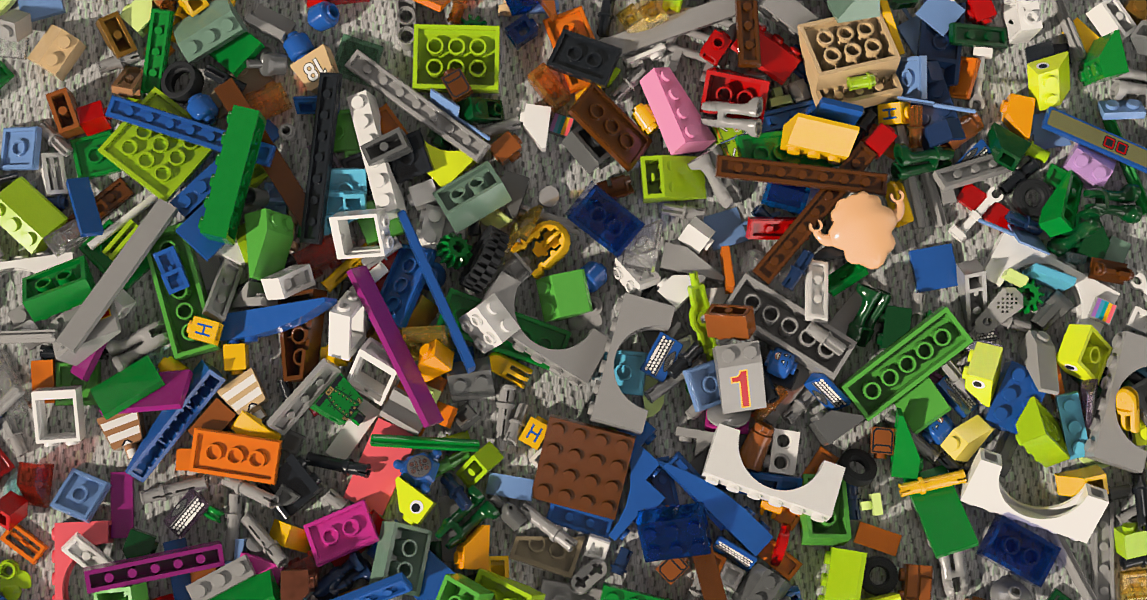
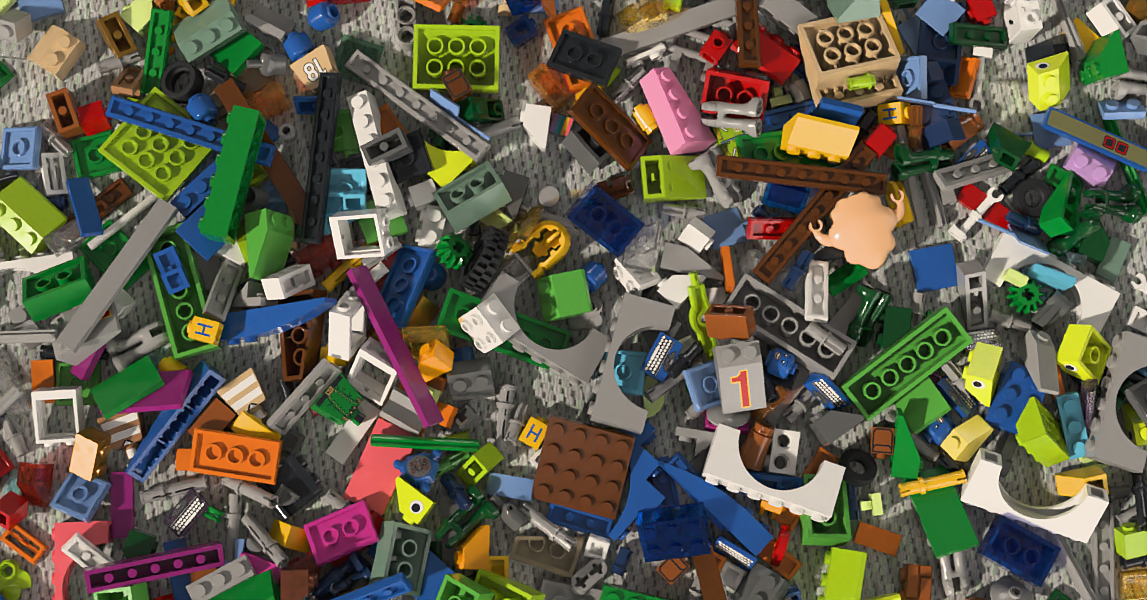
lime tile [102,219,139,261] -> none
yellow brick [223,343,250,376] -> none
black pin [305,452,371,478] -> none
blue tile [397,210,476,374] -> none
yellow arm [488,352,534,389] -> none
dark orange brick [489,131,522,167] -> none
black tyre [862,556,898,596] -> none
light grey piece [968,287,1023,340] -> none
light orange slope [1000,93,1036,140] -> none
reddish brown hinge [1088,257,1134,285] -> none
tile [1088,297,1118,326] -> none
yellow arm [1116,386,1140,433] -> none
none -> brick [69,426,112,482]

